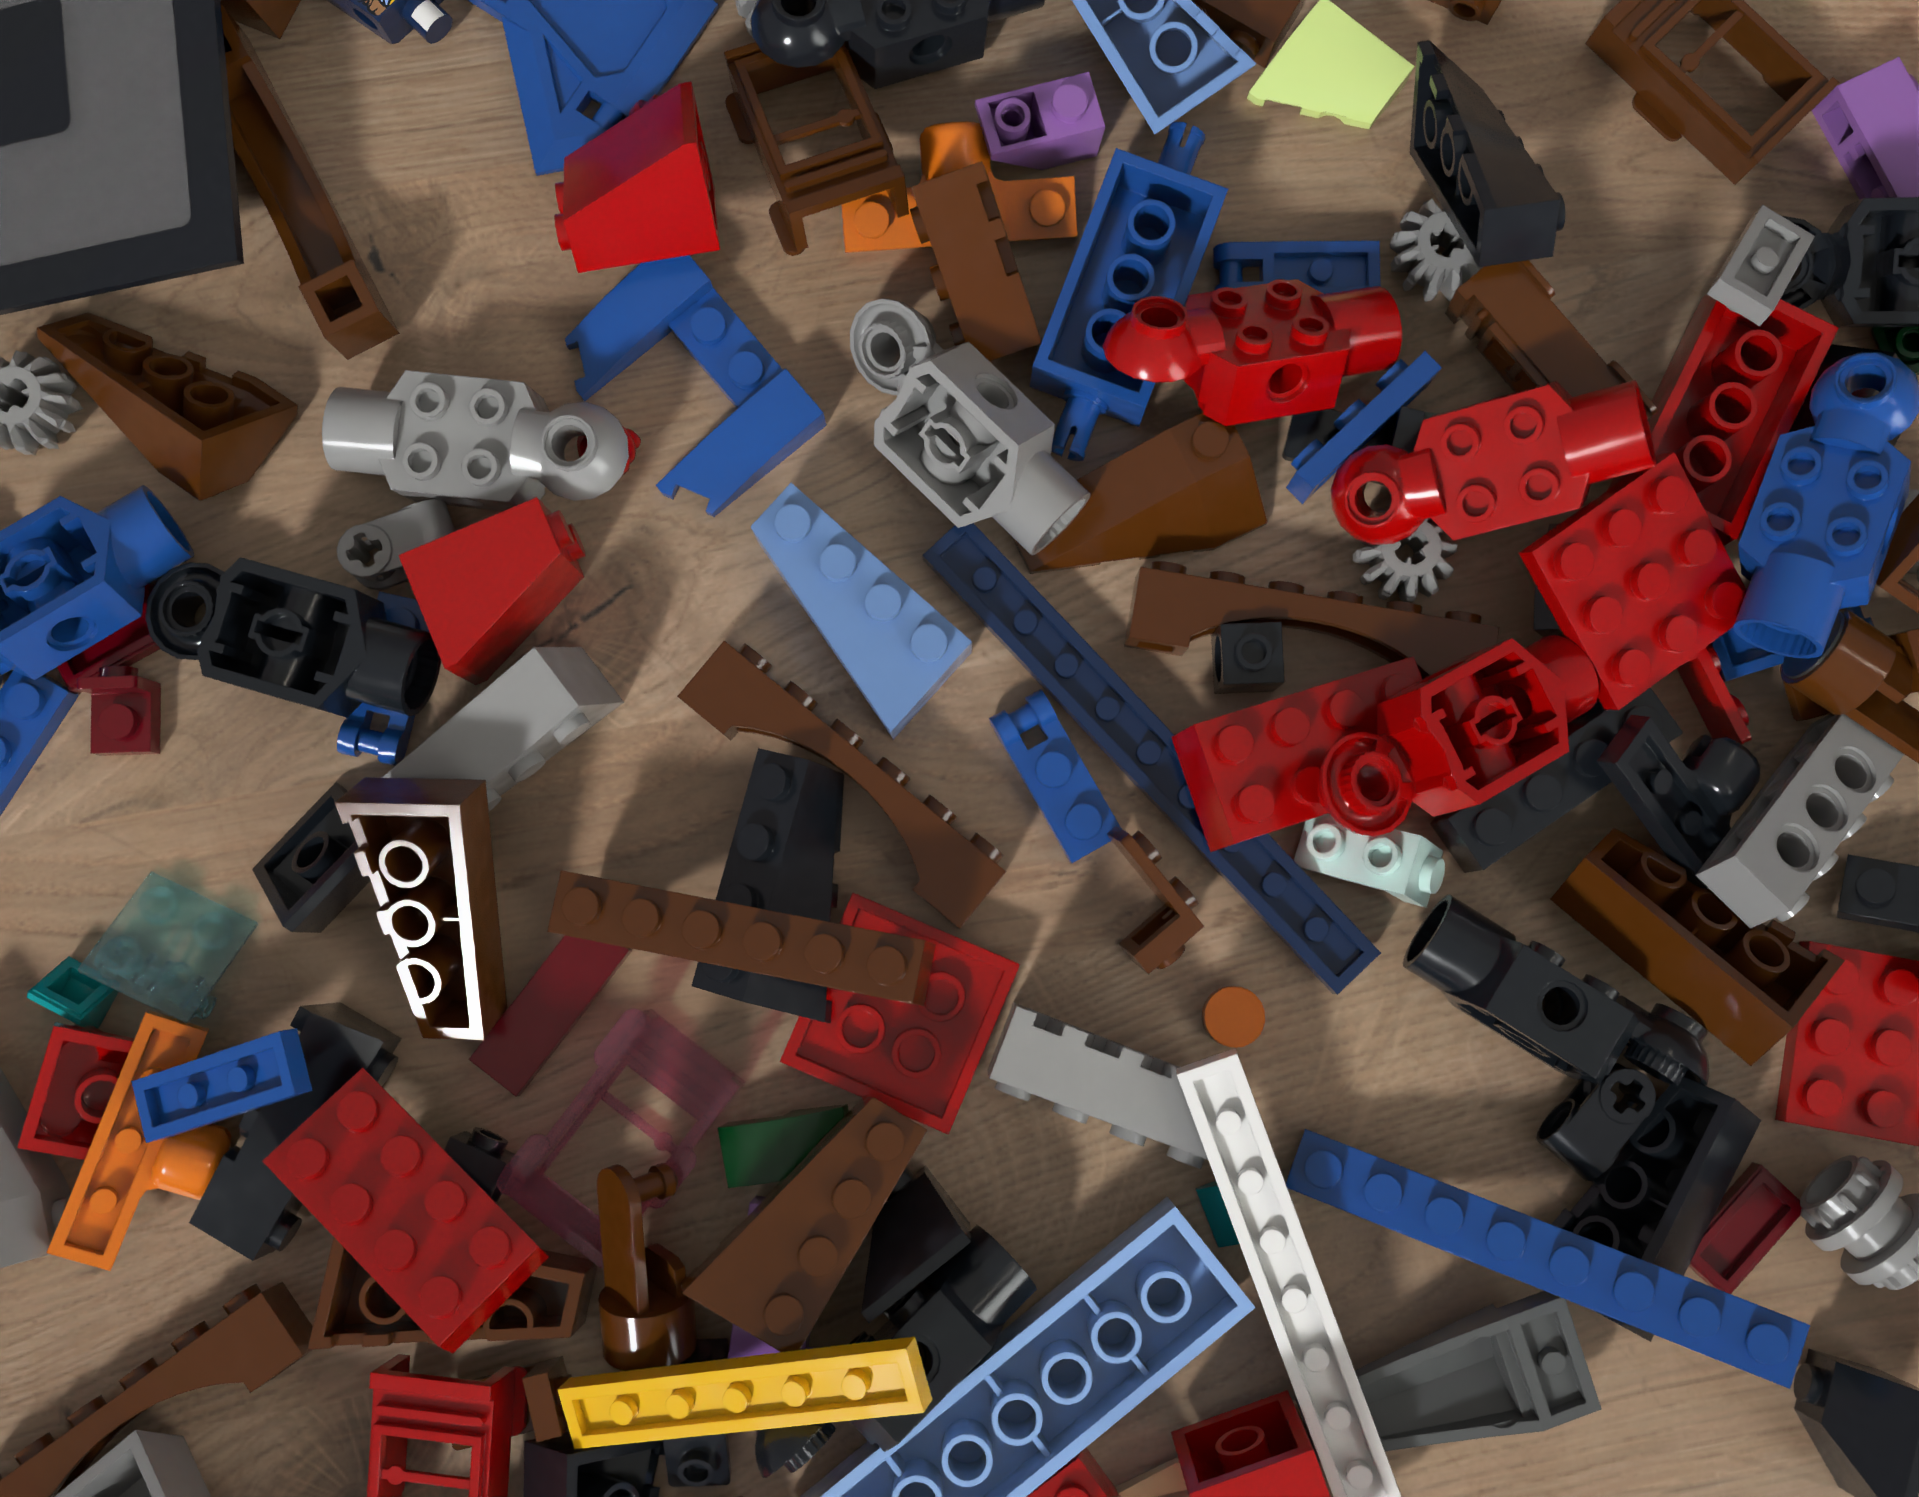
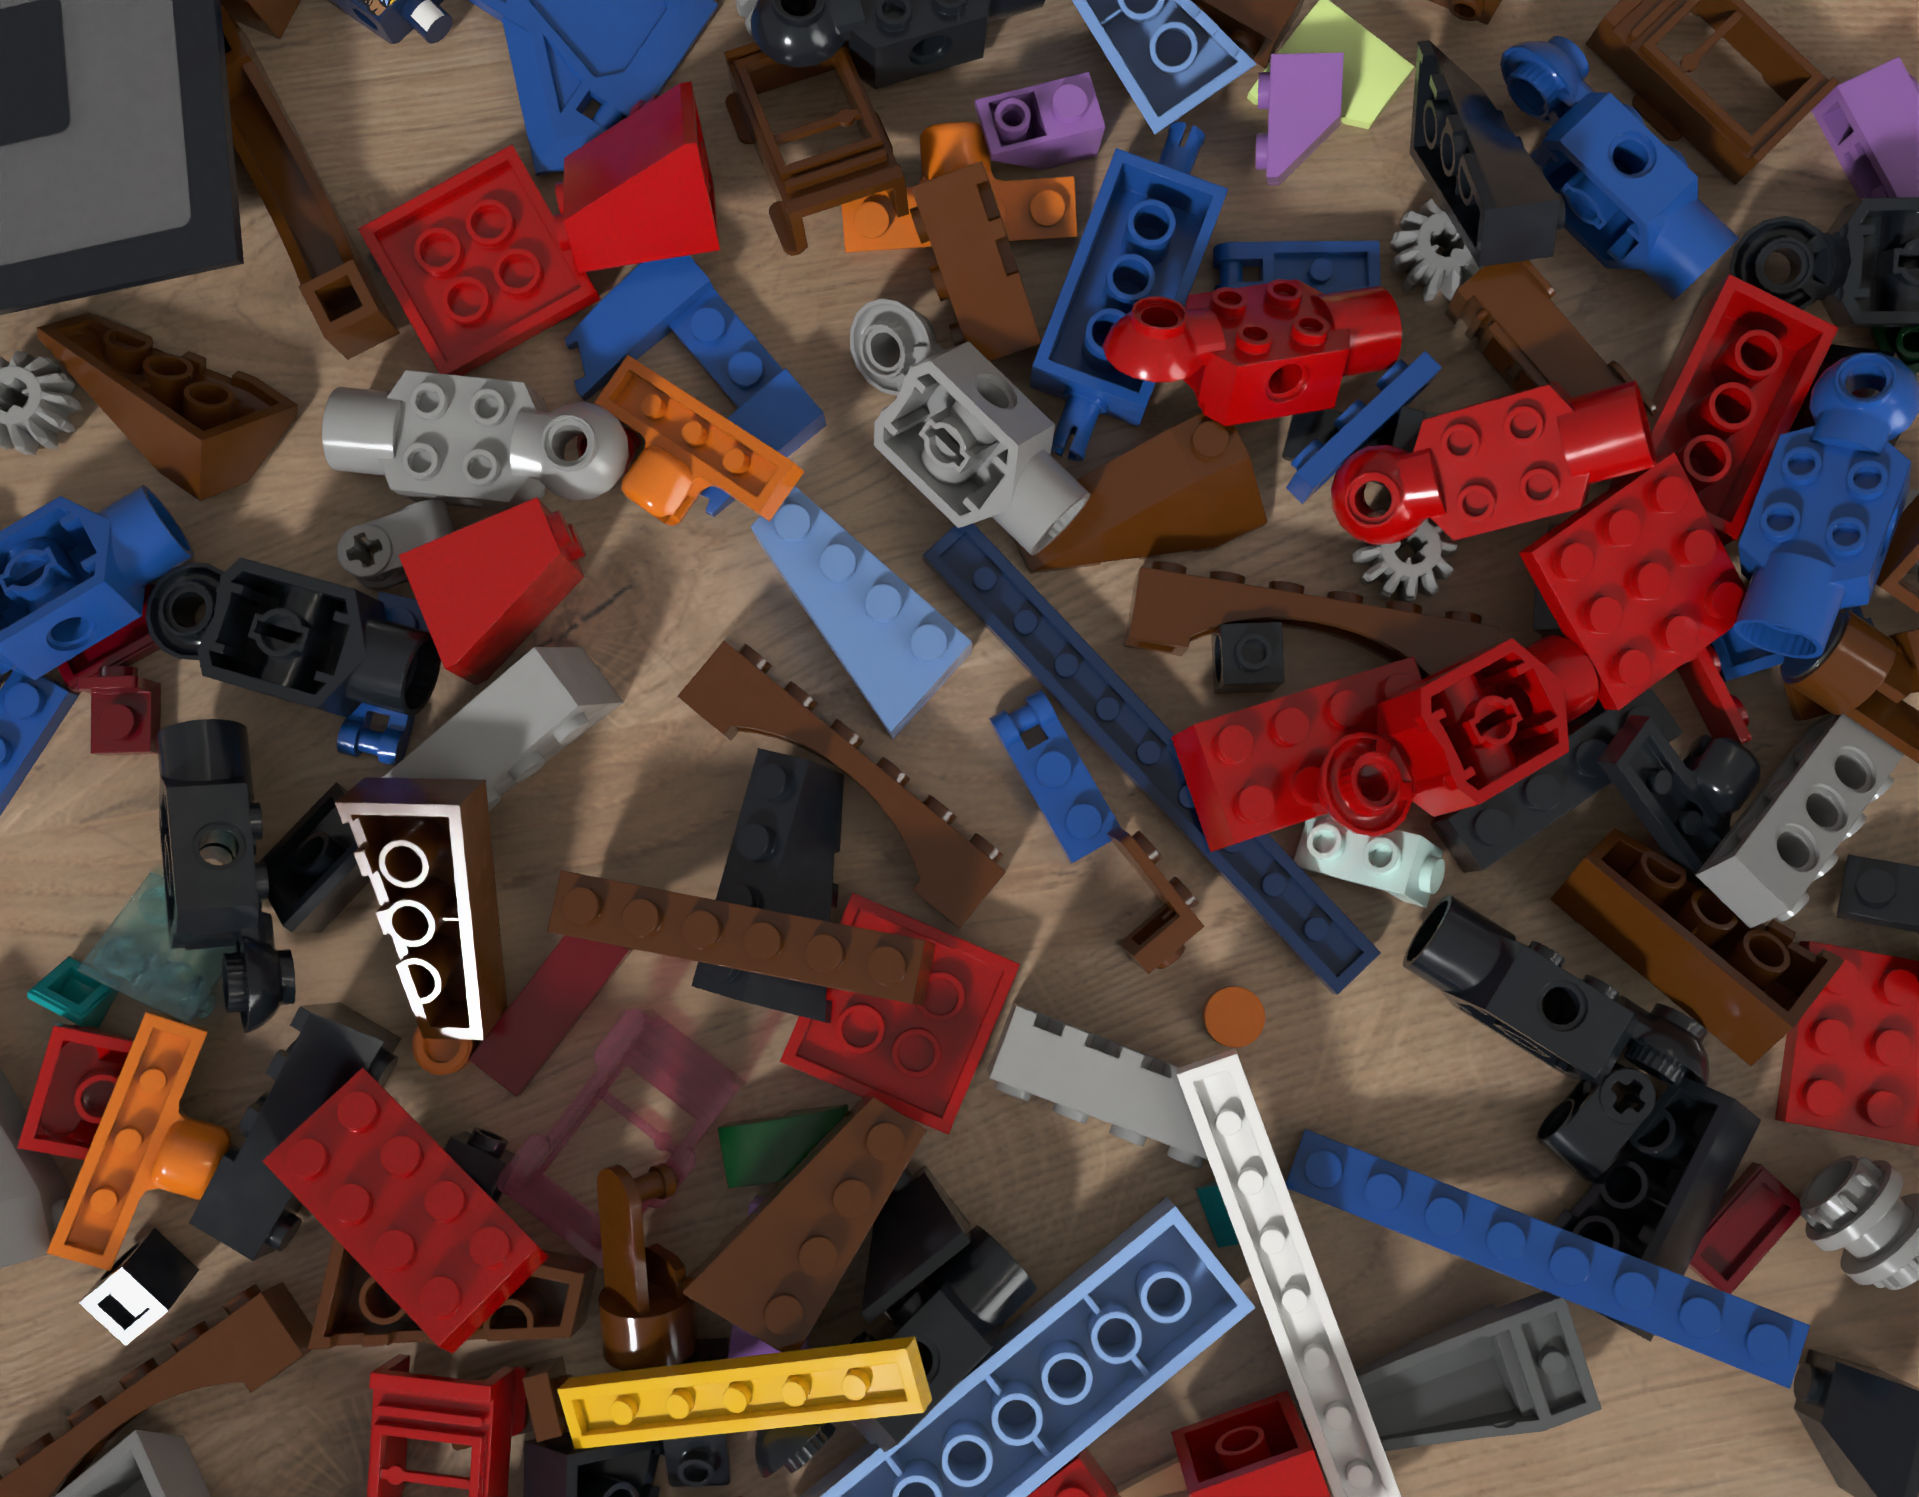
blue plate [131,1028,312,1143] -> none
light grey plate [1707,204,1815,326] -> none
none -> black brick [79,1228,199,1346]
none -> black brick [156,719,296,1033]
none -> red plate [358,145,601,376]
none -> orange tile [412,1026,478,1075]
none -> orange plate [594,355,804,526]
none -> medium lavender slope [1256,52,1344,186]
none -> blue brick [1500,36,1739,301]

